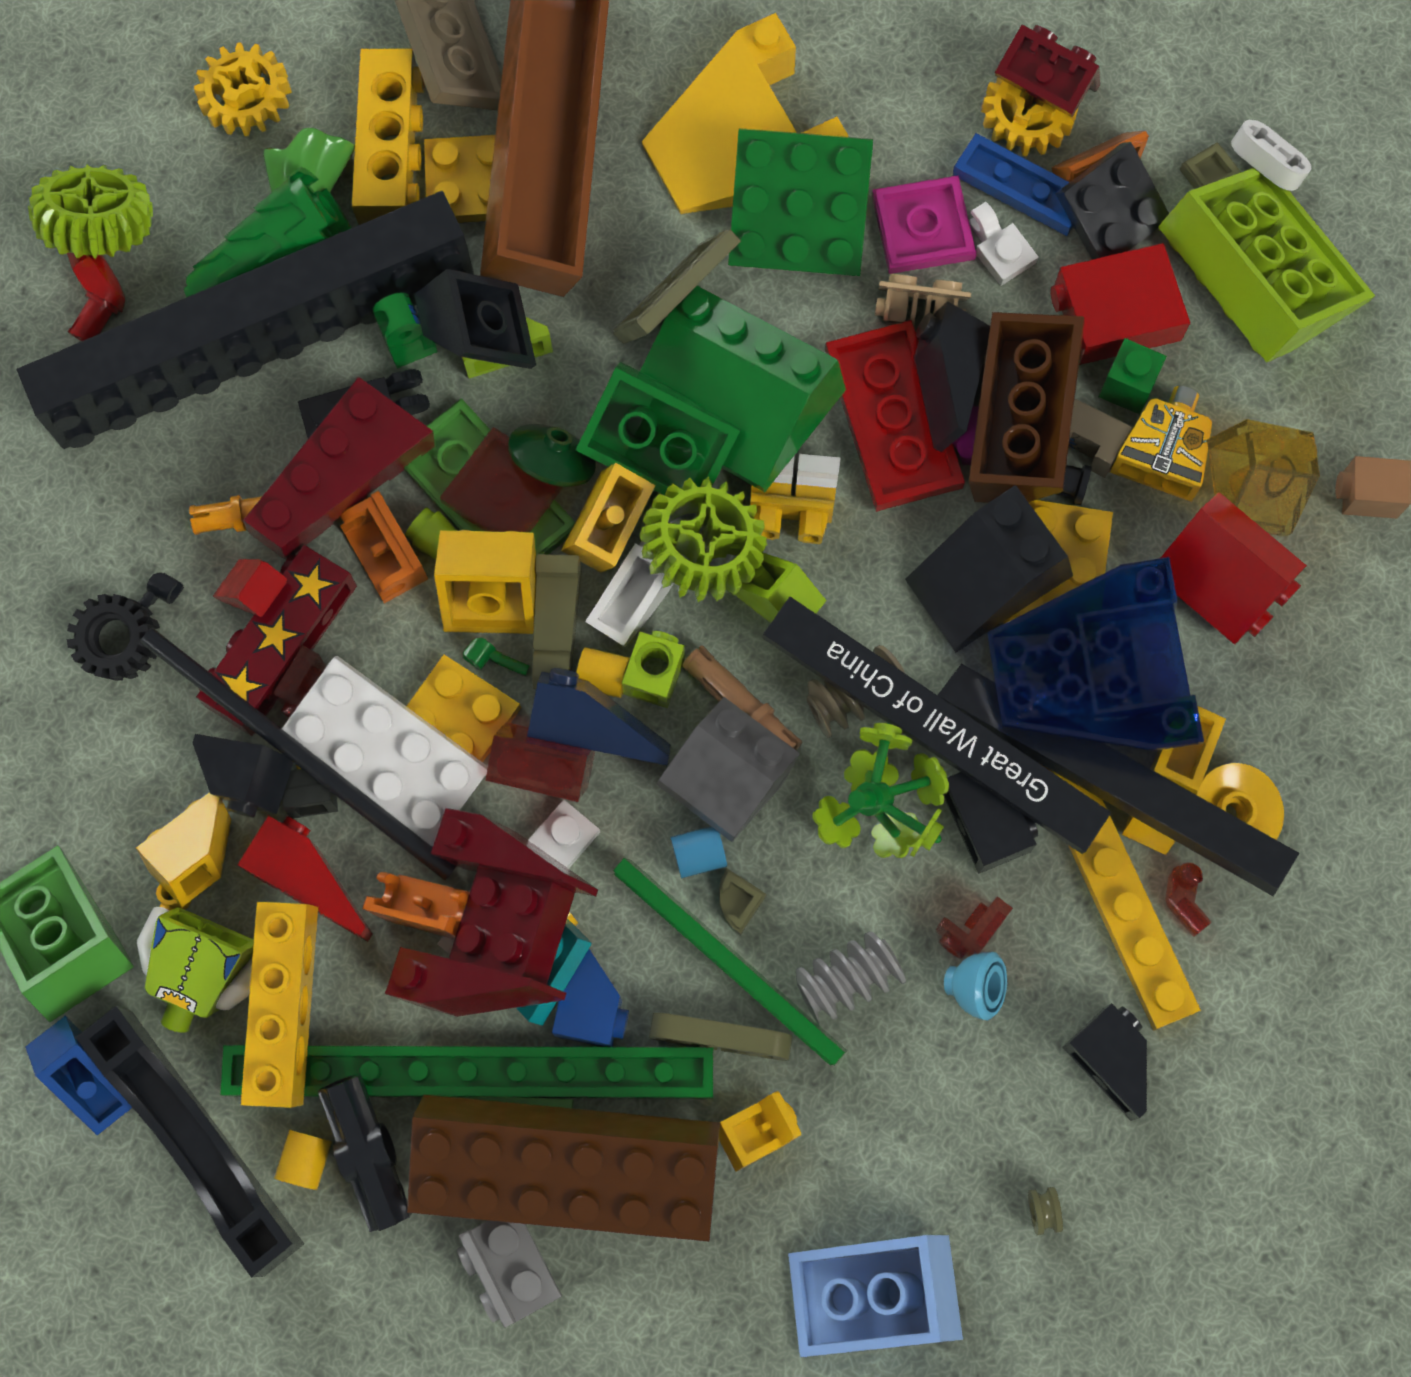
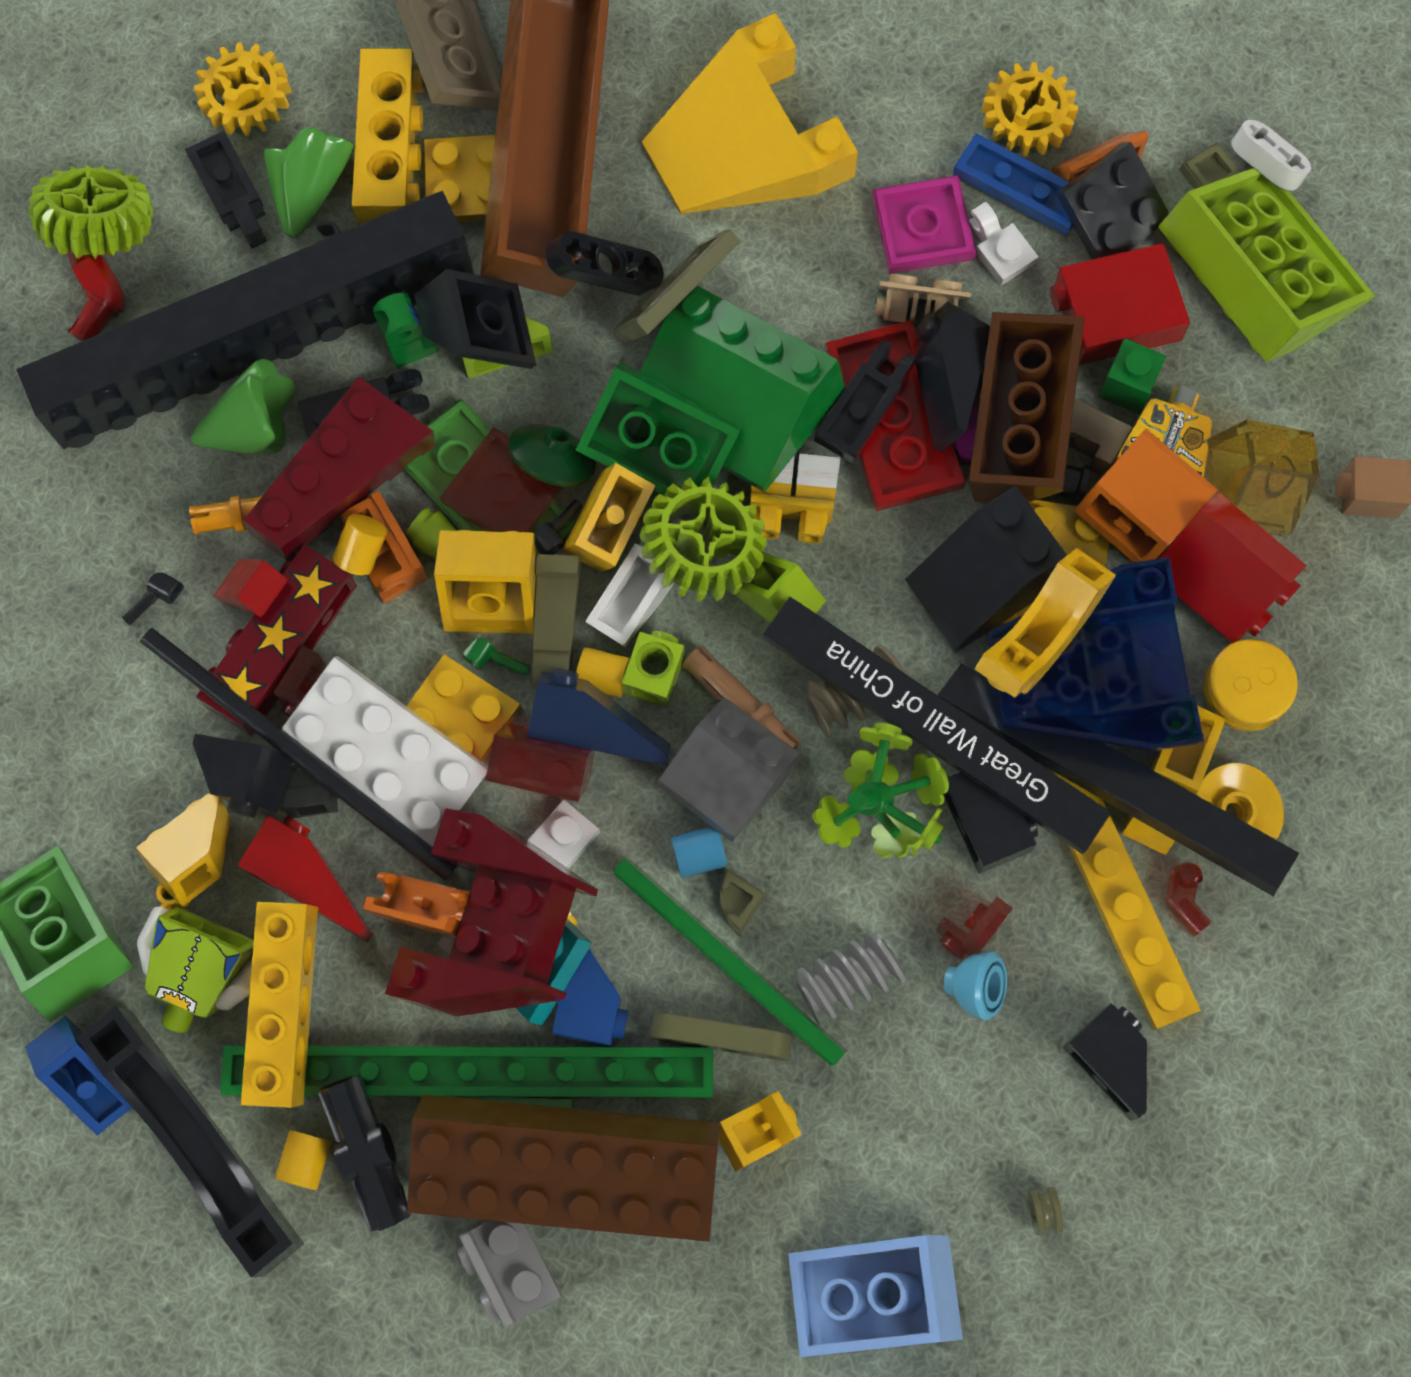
black tyre [67,594,160,681] -> none
green cone [183,167,351,297] -> none
green plate [728,128,873,276] -> none
dark red bracket [995,25,1101,117] -> none
none -> black hinge [185,131,267,249]
none -> bright green hat [191,359,295,455]
none -> yellow piece [332,514,387,576]
none -> black hand [534,500,582,555]
none -> black beam [546,231,664,296]
none -> black hinge [814,340,917,464]
none -> yellow arch [975,548,1116,698]
none -> orange slope [1074,428,1218,571]
none -> yellow head [1203,639,1298,731]

